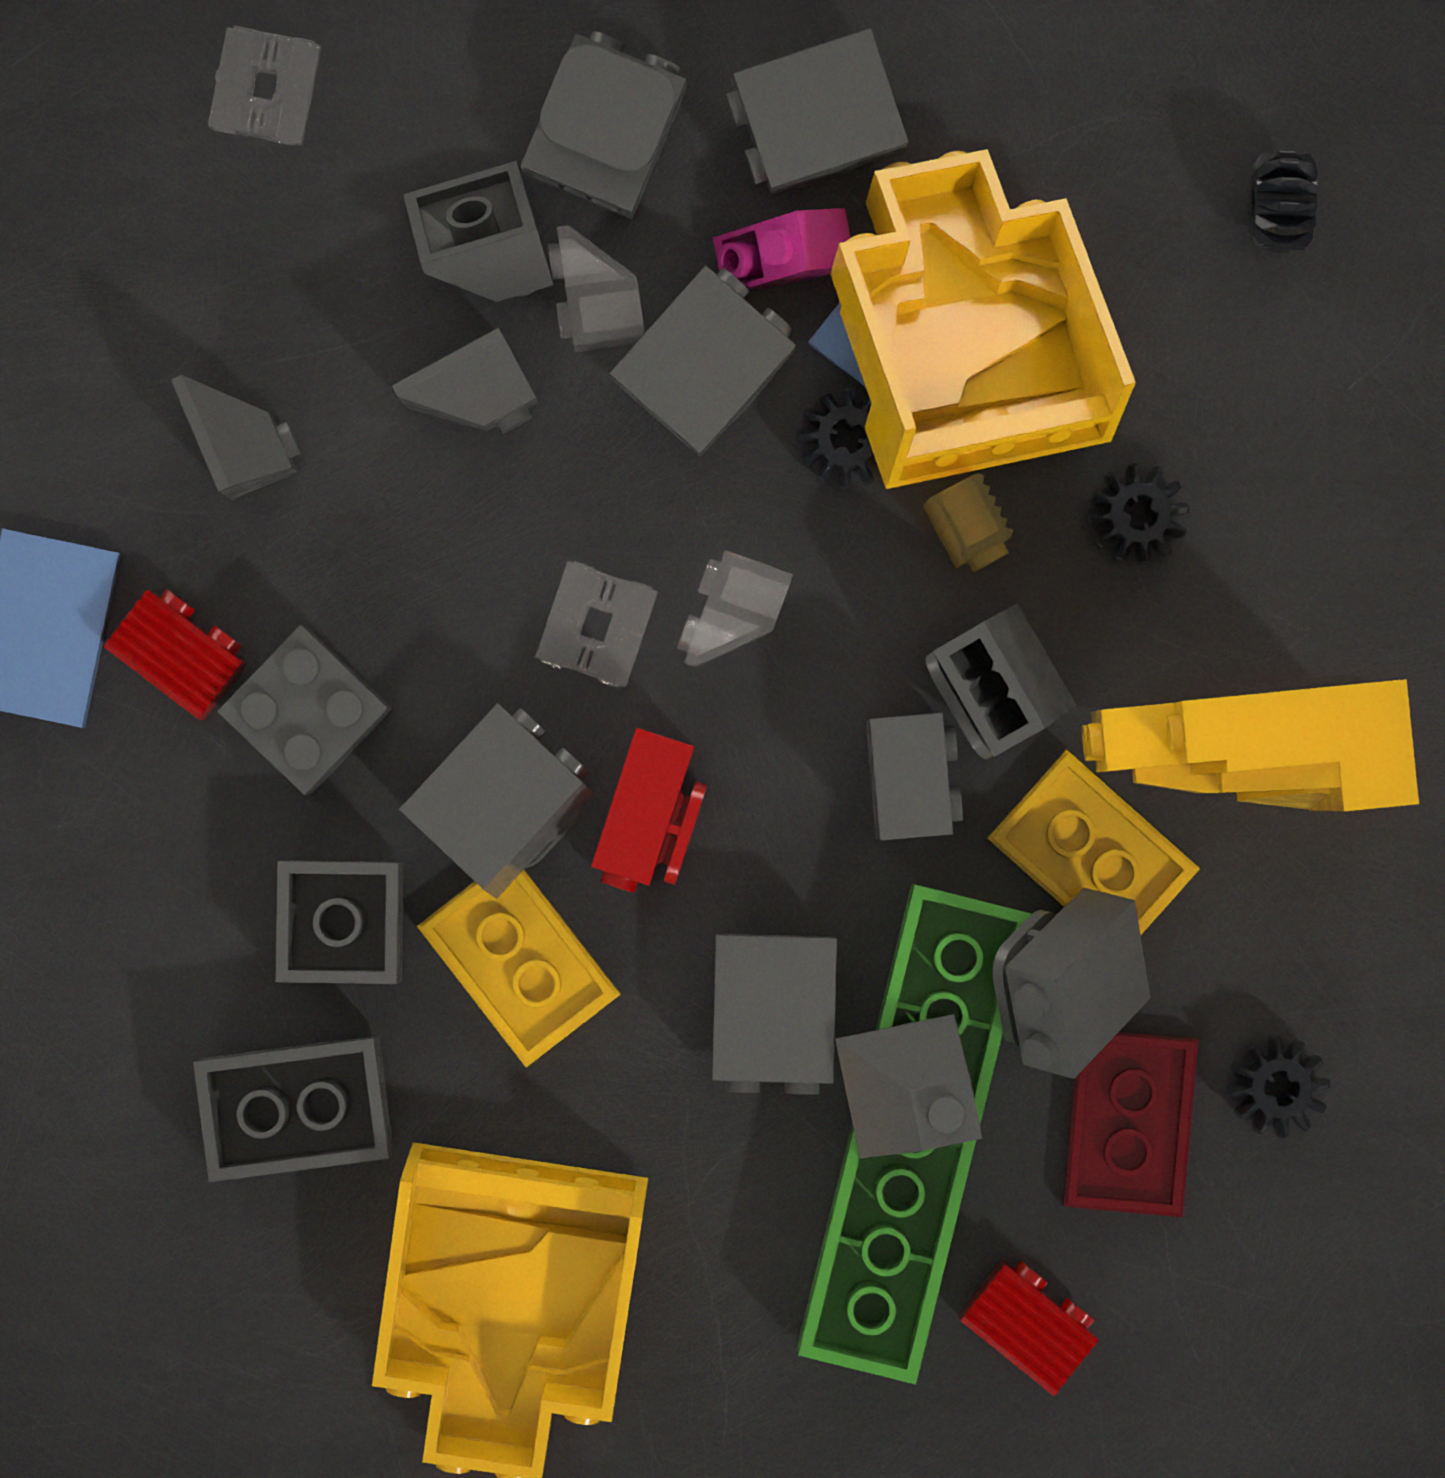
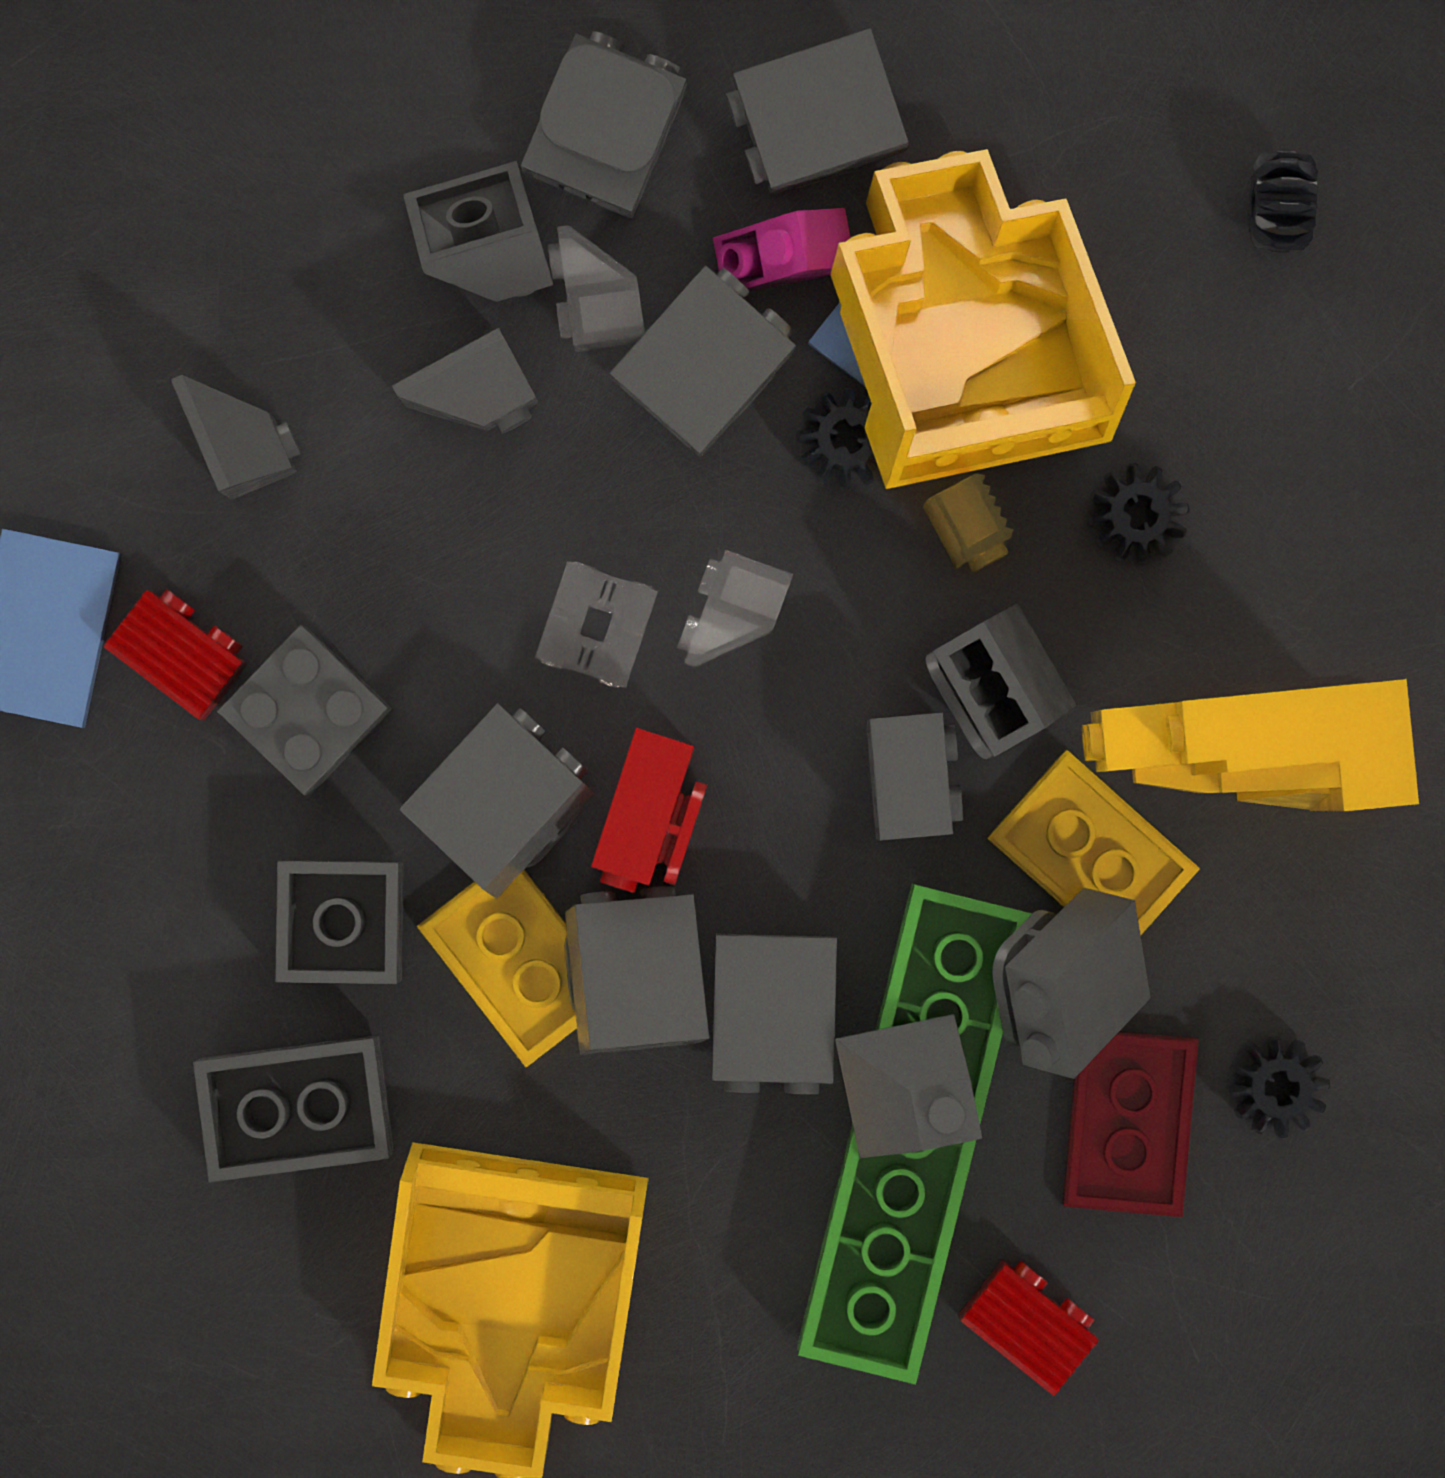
clear piece [208,25,322,146] -> none
none -> dark grey brick [564,886,709,1055]

